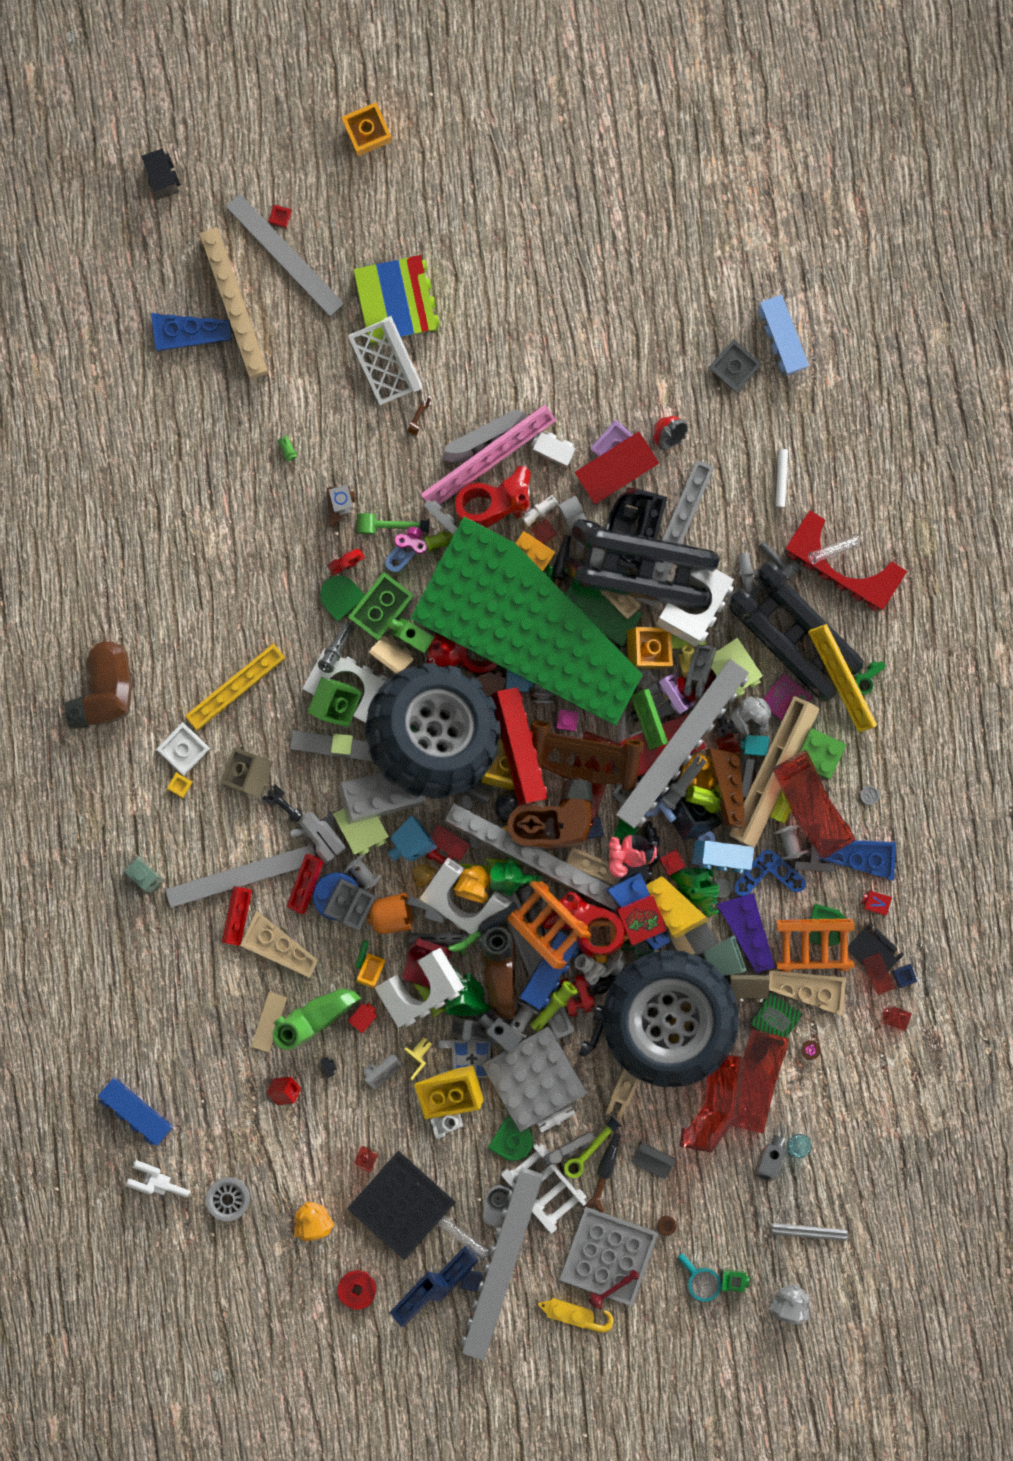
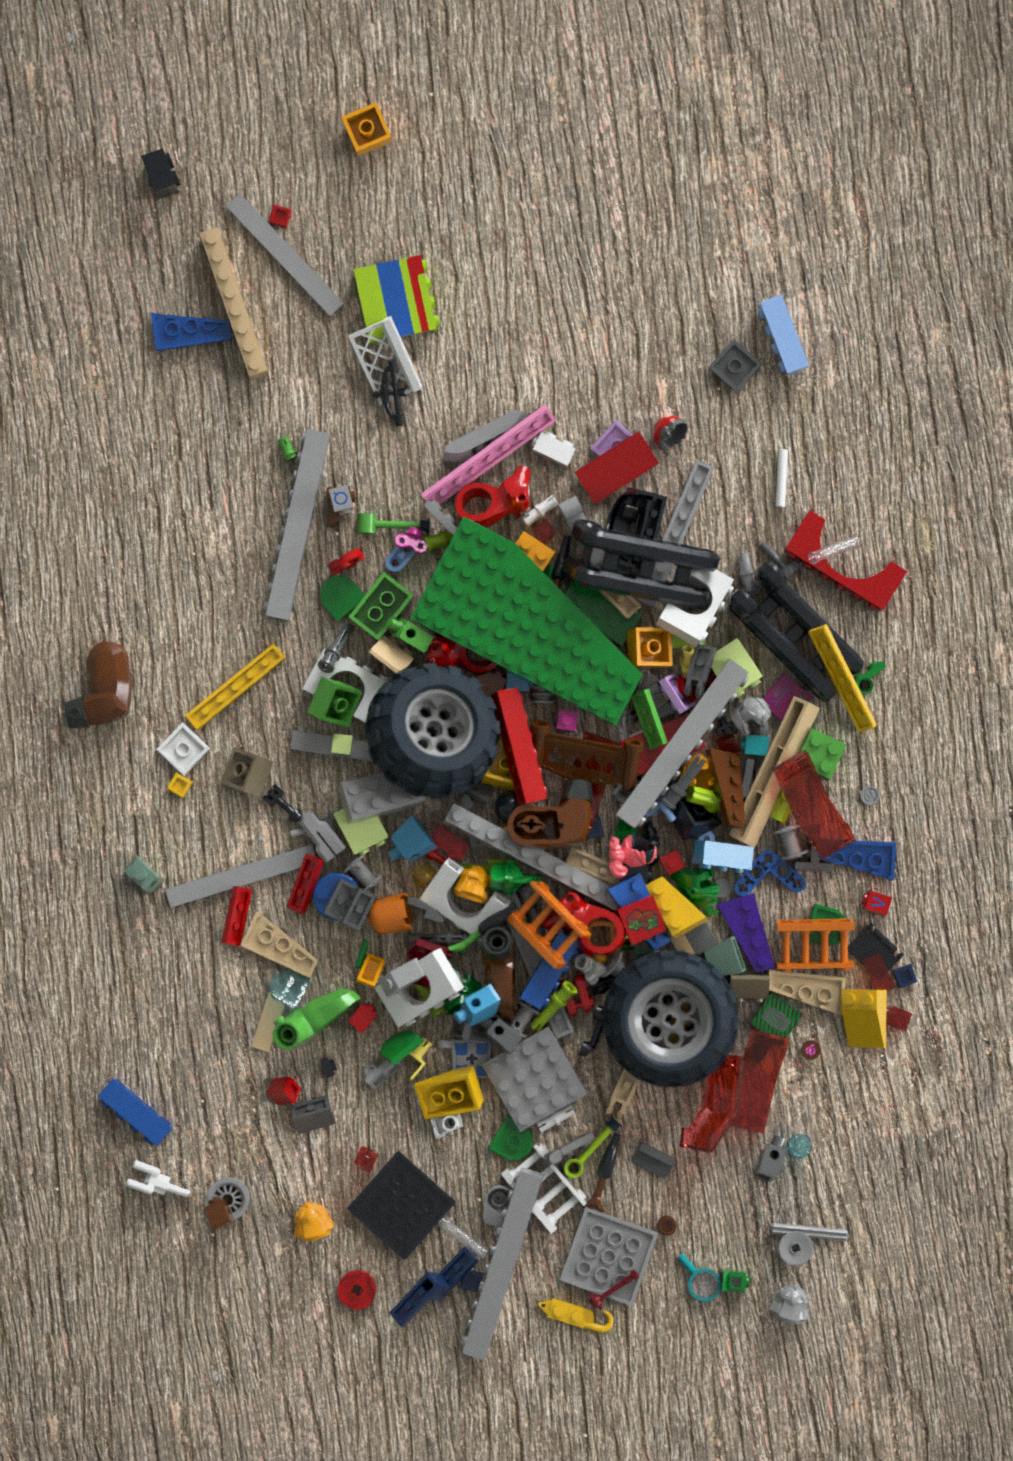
reddish brown piece [408,395,432,436] -> none
none -> reddish brown slope [205,1197,234,1231]
none -> light grey brick [263,429,331,622]
none -> clear light blue slope [269,968,312,1010]
none -> dark grey panel [291,1095,335,1134]
none -> black piece [372,359,407,426]
none -> light grey slope [378,958,426,997]
none -> green tile [381,1030,424,1065]
none -> dark azure torso [454,984,501,1026]
none -> light grey piece [779,1231,813,1266]
none -> yellow slope [841,989,886,1048]

